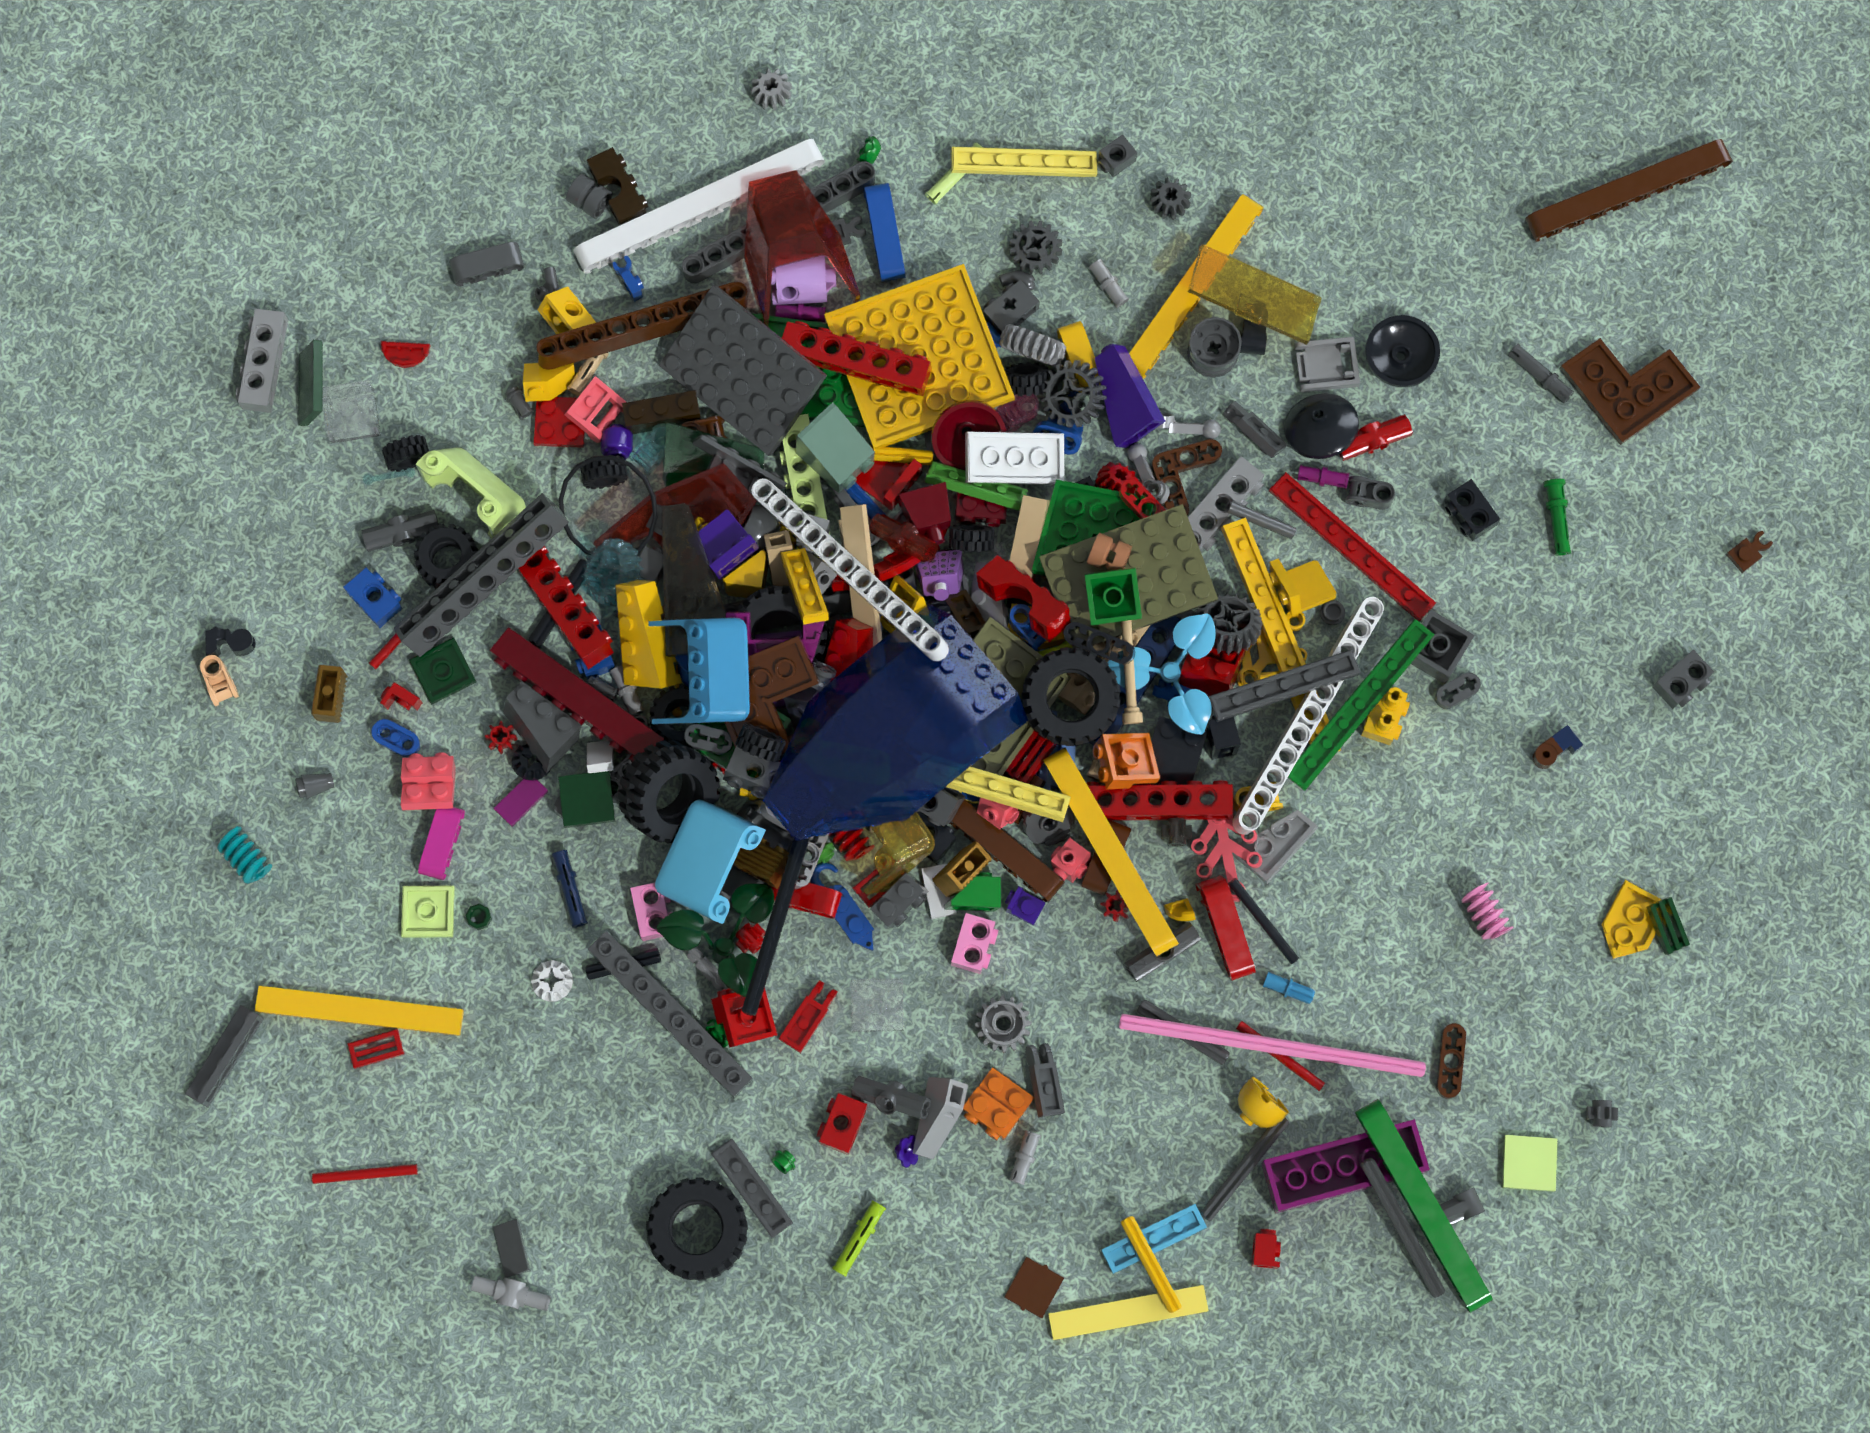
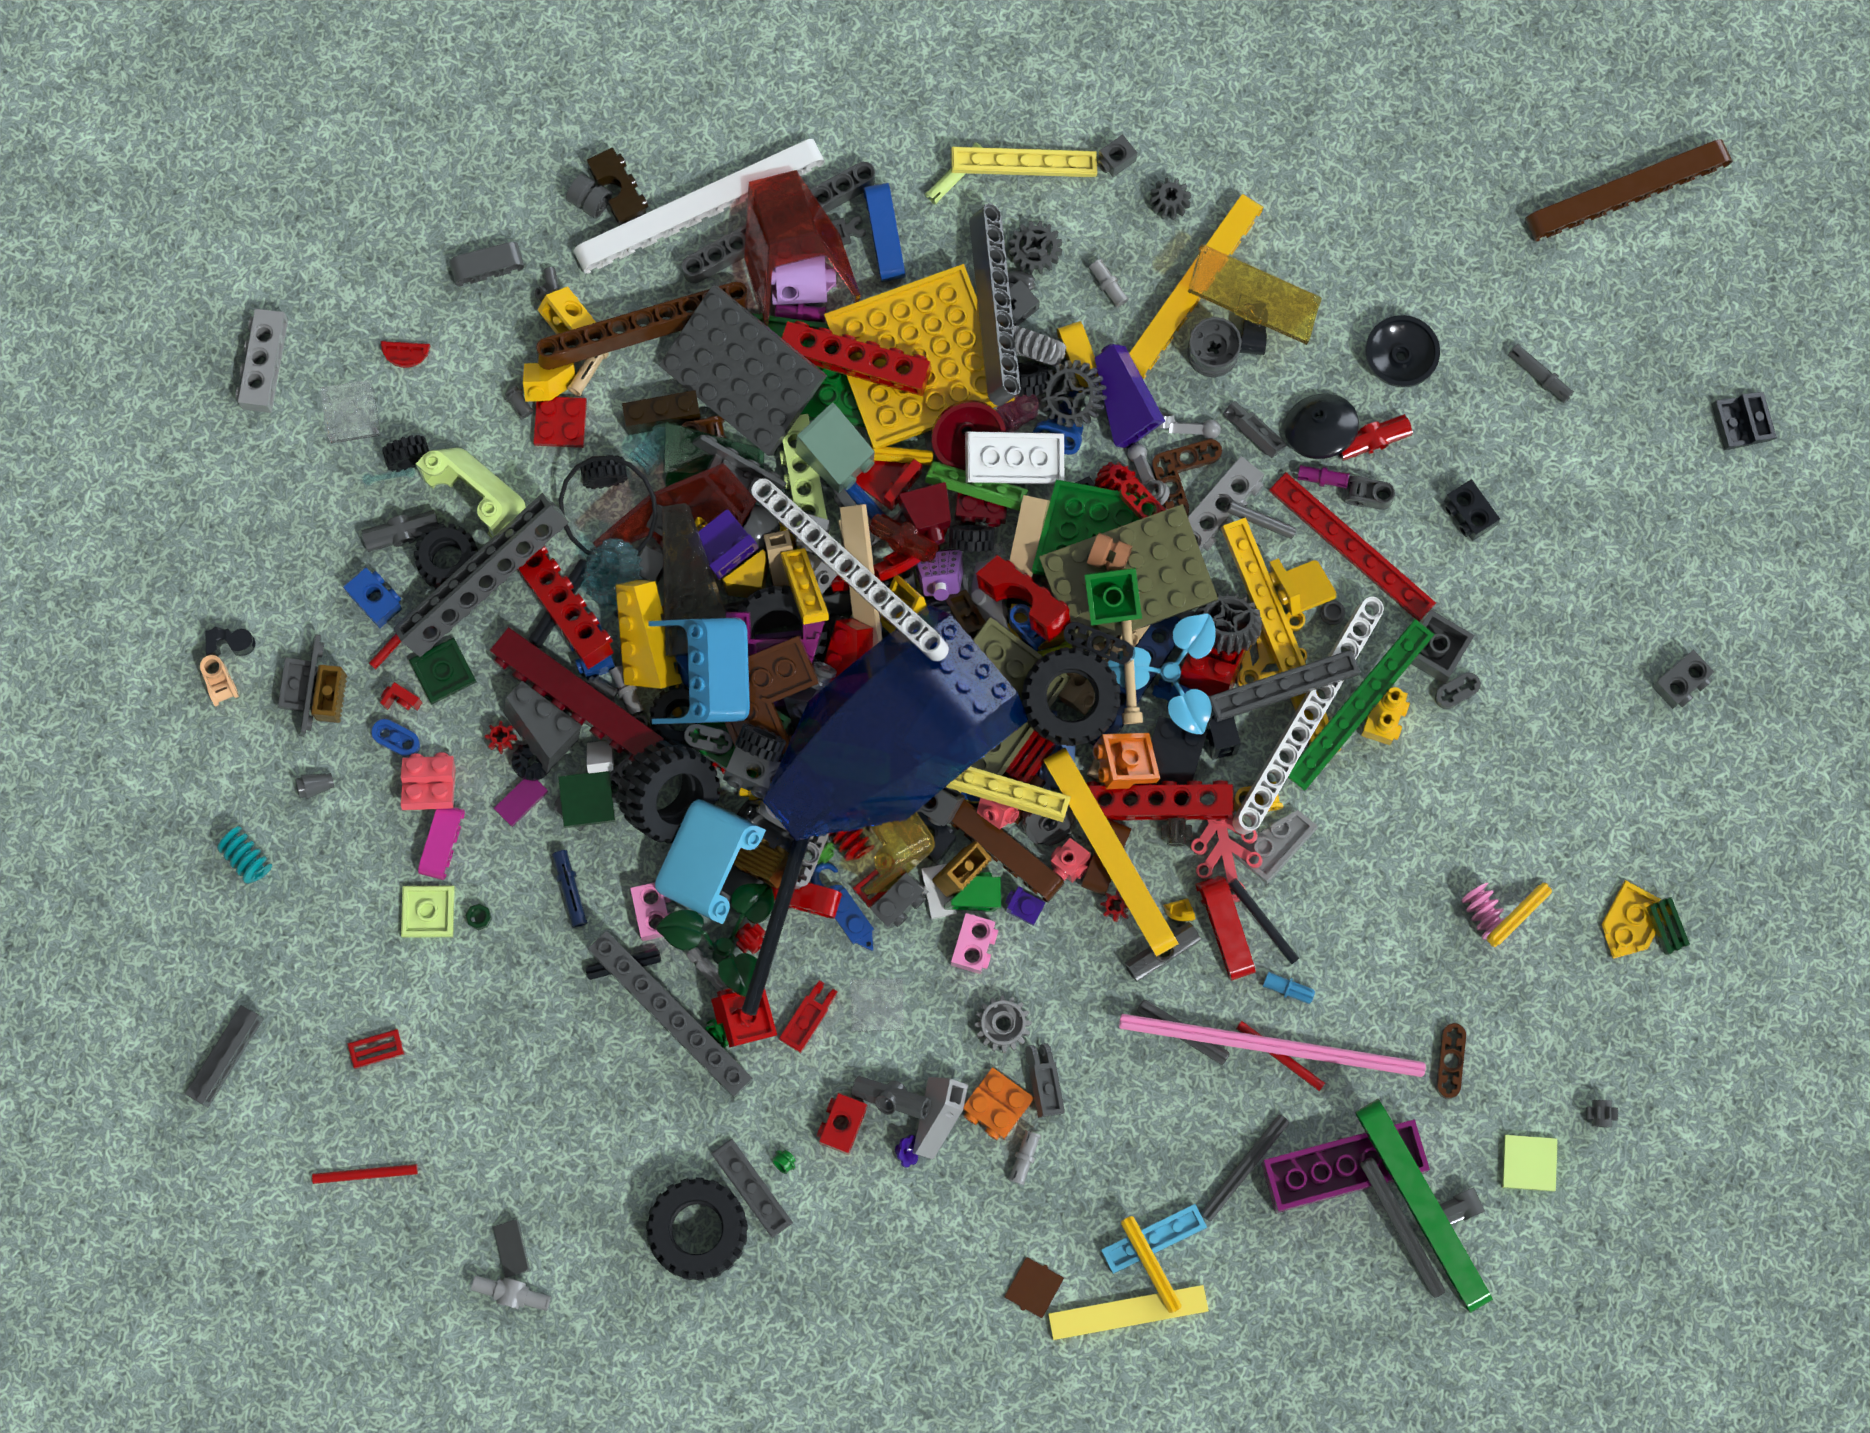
yellow tile [255,986,464,1036] -> none
dark green tile [298,339,323,426] -> none
white gear [531,960,573,1002] -> none
coral plate [564,376,626,443] -> none
dark purple head [601,424,633,460] -> none
blue plate [613,256,644,302] -> none
light grey gear [751,68,792,111] -> none
lime pin [832,1200,886,1277] -> none
green plate [856,136,881,164] -> none
yellow cylinder [1238,1077,1289,1128] -> none
red brick [1251,1229,1281,1269] -> none
light grey container [1294,337,1360,392] -> none
leg [1532,725,1583,769] -> none
green pin [1543,478,1571,556] -> none
reddish brown plate [1559,338,1700,445] -> none
reddish brown plate [1726,531,1773,573] -> none
none -> dark grey bracket [277,634,324,737]
none -> dark grey beam [969,203,1021,406]
none -> yellow axle [1486,883,1552,947]
none -> black slope [1711,392,1777,450]

